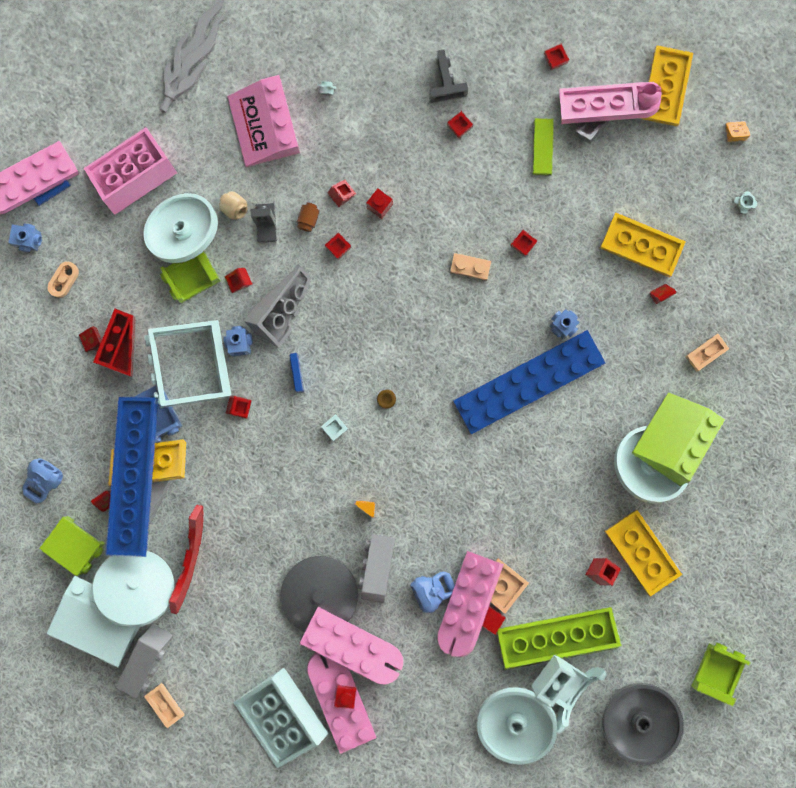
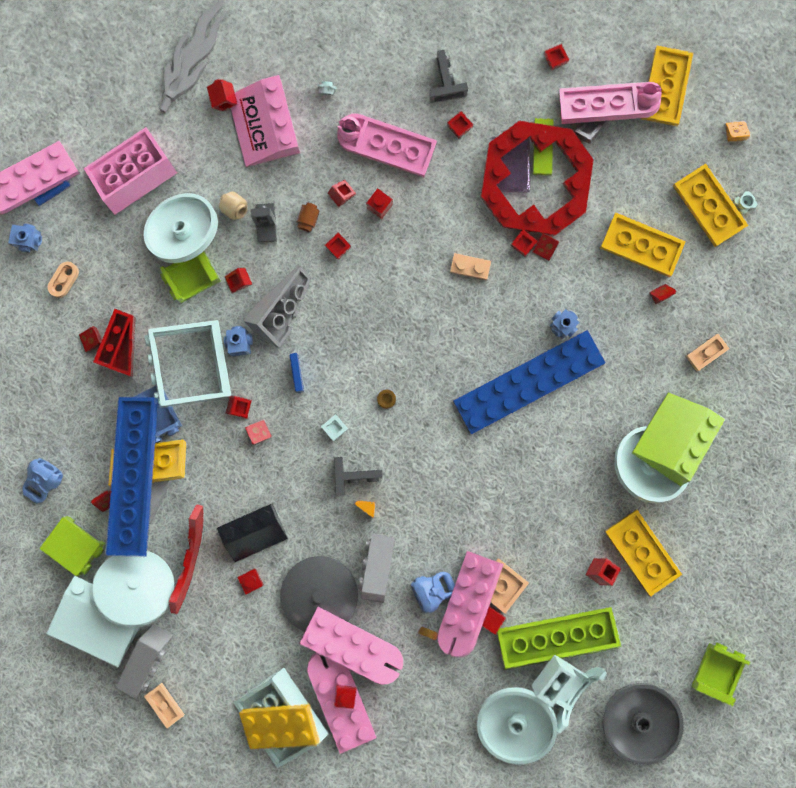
none -> red brick [207,79,238,111]
none -> black slope [216,503,288,562]
none -> red plate [237,568,264,594]
none -> yellow plate [239,704,320,749]
none -> slope [245,420,272,445]
none -> dark grey bracket [334,457,383,496]
none -> bright pink plate [337,114,437,178]
none -> pearl gold tile [418,626,438,640]
none -> red plate [480,120,594,236]
none -> clear purple piece [492,137,530,192]
none -> red slope [532,233,559,261]
none -> yellow plate [673,164,749,247]

